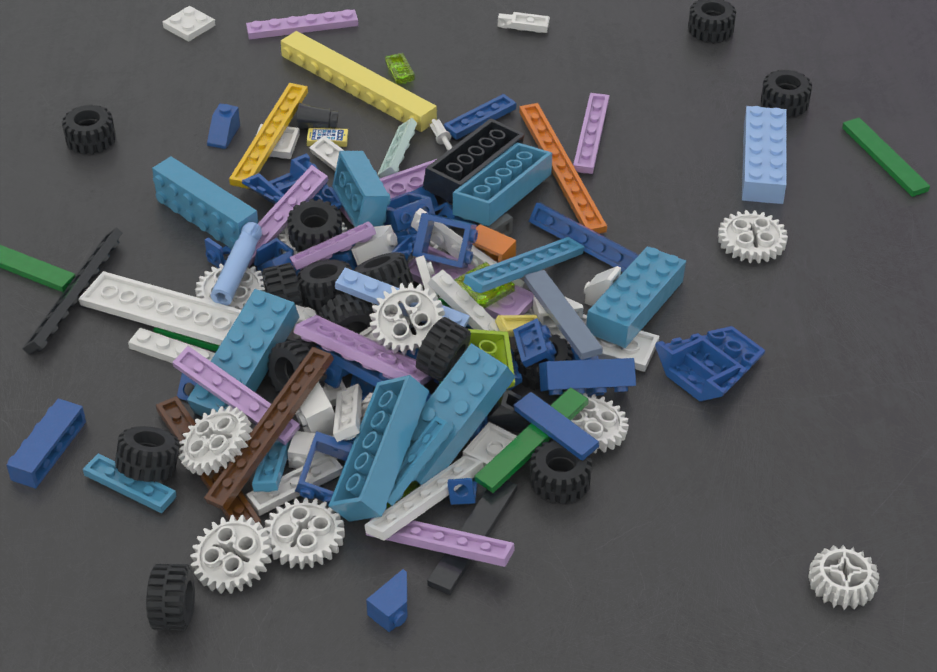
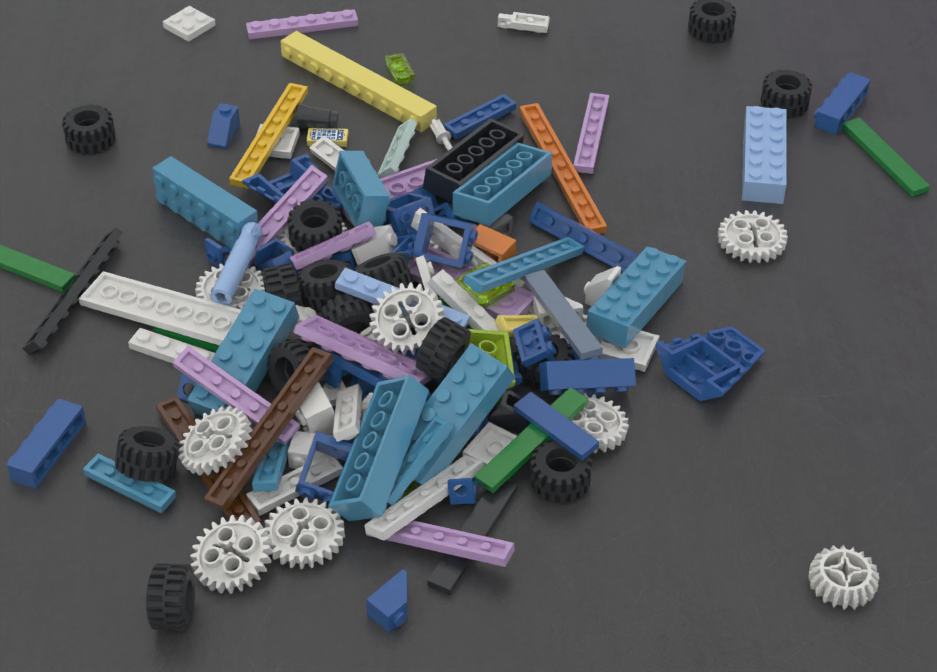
none -> blue brick [814,72,871,135]

